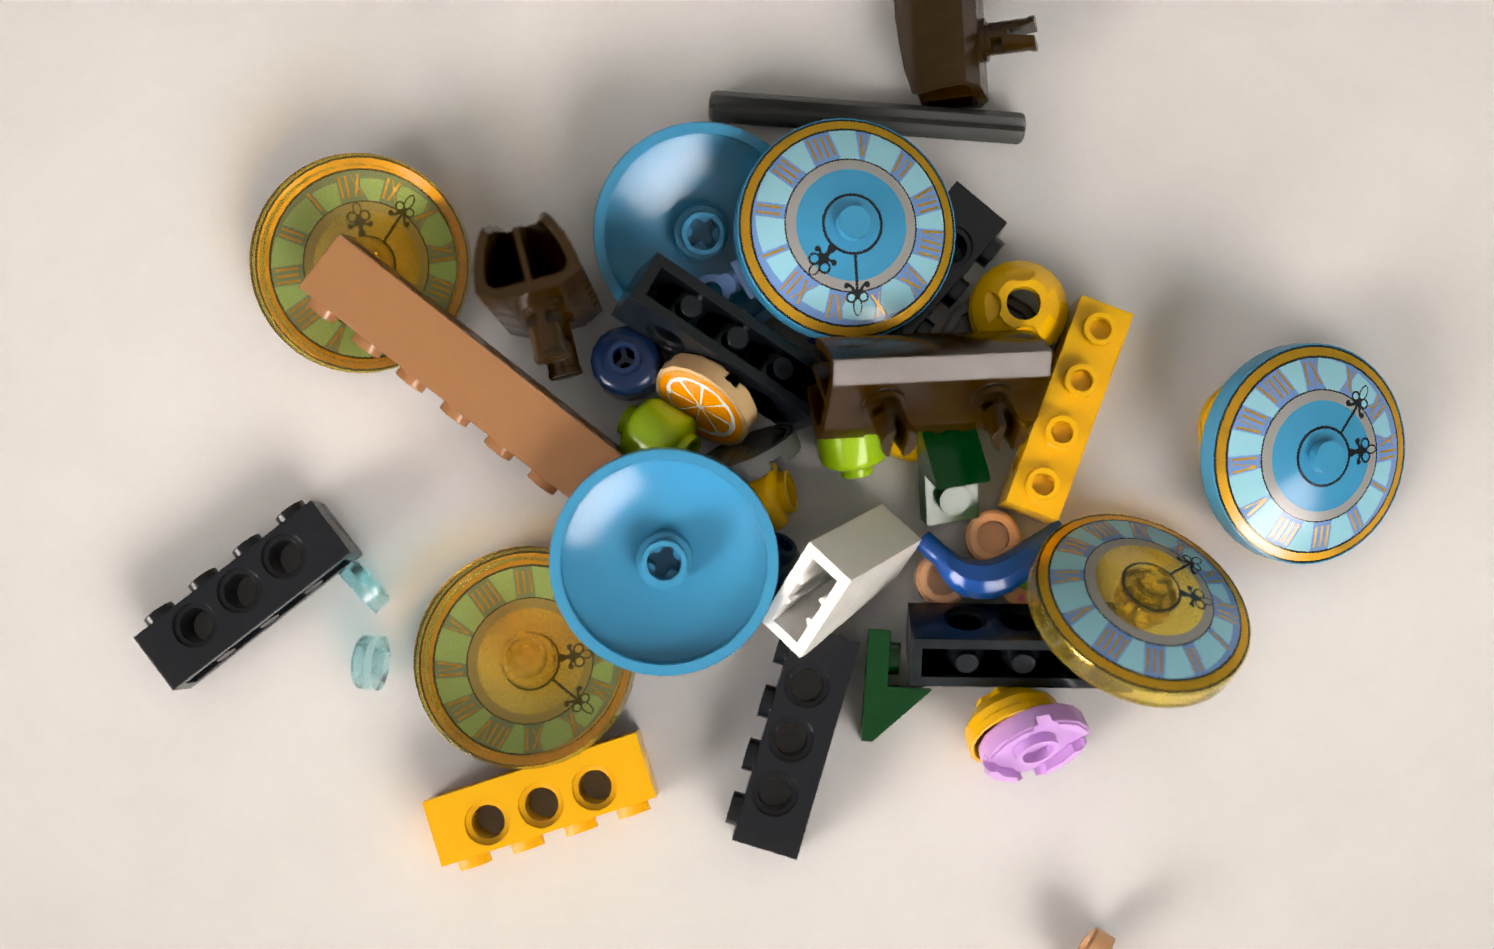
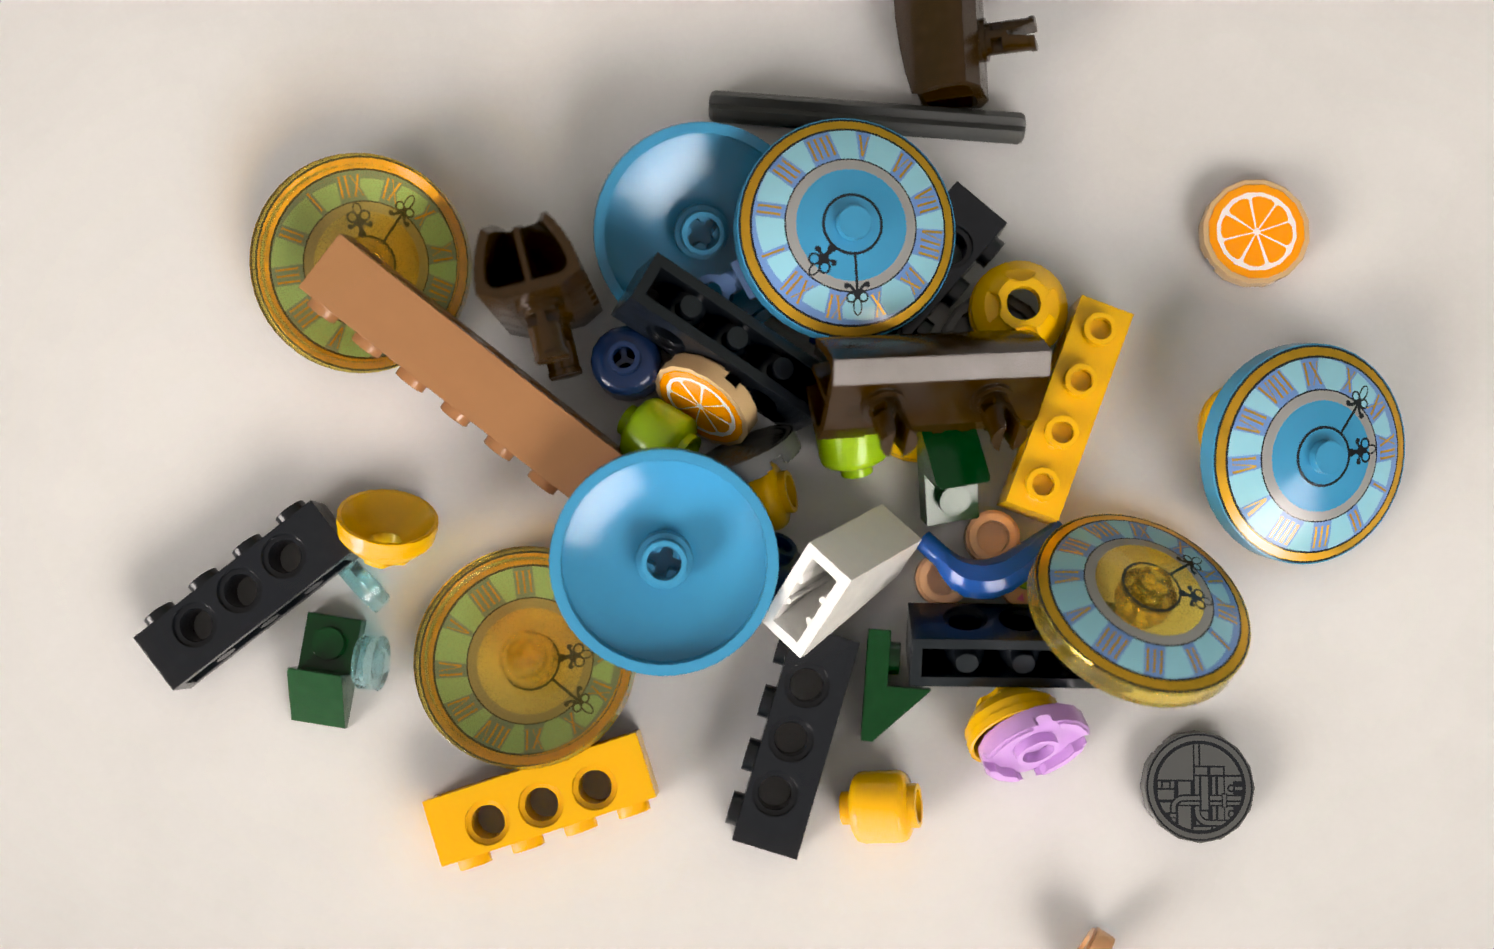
none -> dark green slope [287,612,366,729]
none -> yellow piece [336,489,438,569]
none -> yellow head [839,770,923,844]
none -> tile [1140,730,1255,843]
none -> tile [1199,179,1310,287]

